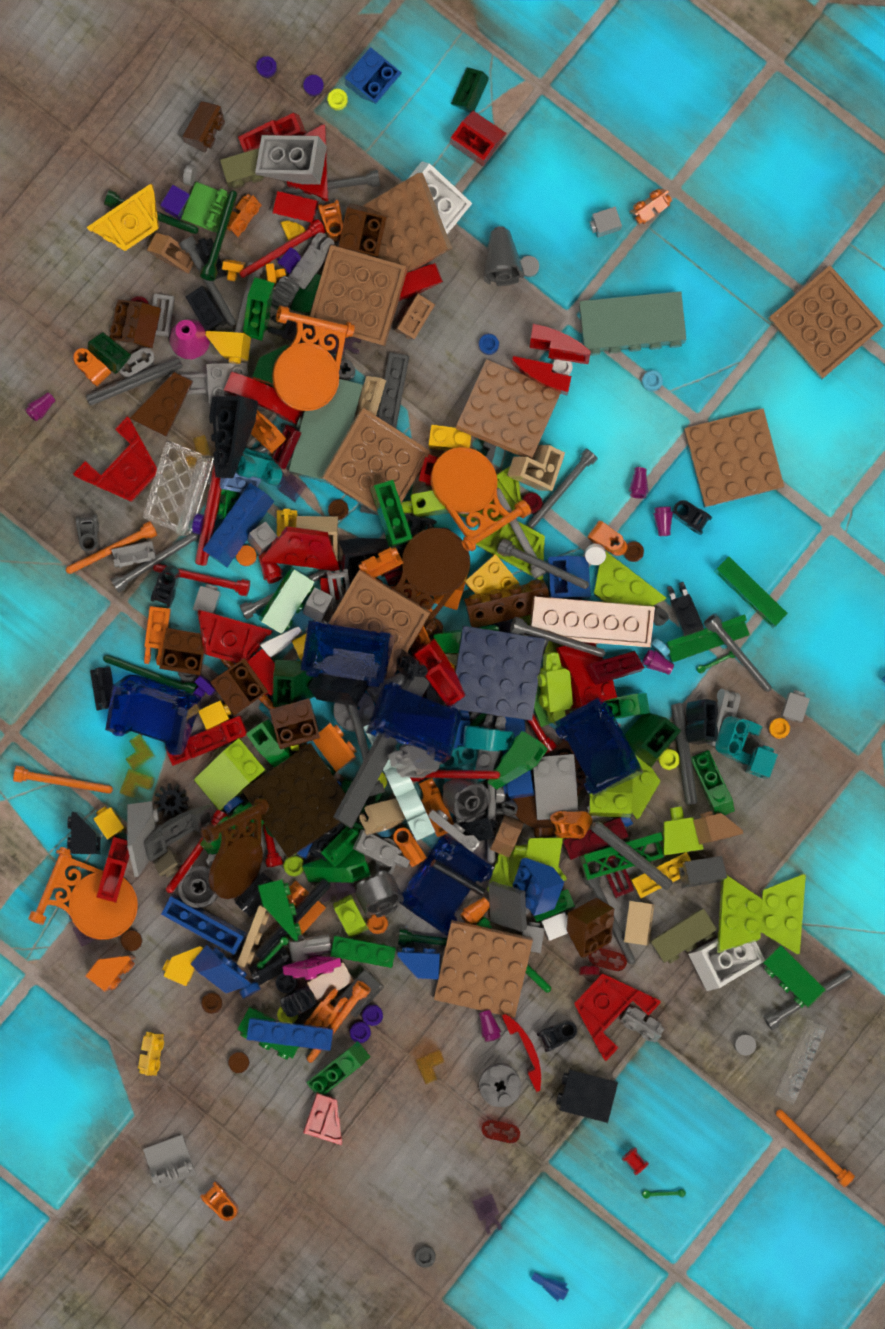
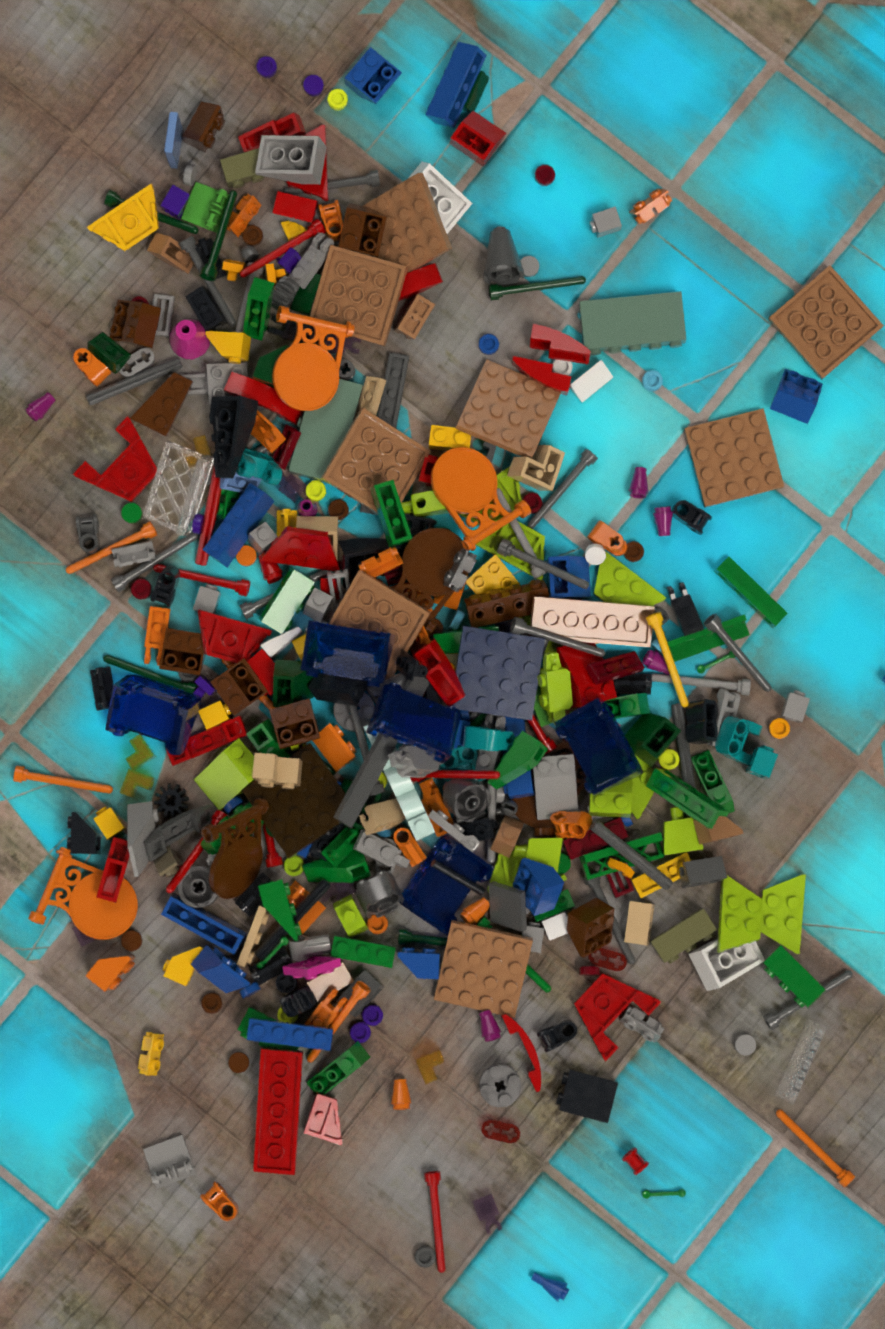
none -> green tile [121,503,142,524]
none -> dark red tile [131,579,152,600]
none -> medium blue tile [164,112,183,169]
none -> dark grey hinge [241,245,259,263]
none -> reddish brown tile [243,225,263,247]
none -> tan brick [252,753,303,789]
none -> red plate [253,1047,303,1175]
none -> magenta cone [297,499,318,516]
none -> neon yellow tile [306,480,326,502]
none -> orange cone [391,1079,412,1110]
none -> red piece [424,1171,446,1273]
none -> blue brick [426,42,487,128]
none -> dark grey hinge [443,548,477,592]
none -> medium azure tile [449,609,465,630]
none -> dark green piece [489,276,586,301]
none -> dark red tile [535,165,555,186]
none -> green tile [558,853,571,874]
none -> white slope [569,360,613,403]
none -> light orange tile [607,858,635,878]
none -> black hinge [613,674,652,695]
none -> yellow piece [645,612,689,707]
none -> green fence [646,768,730,829]
none -> light grey piece [651,673,751,696]
none -> blue slope [770,369,823,424]

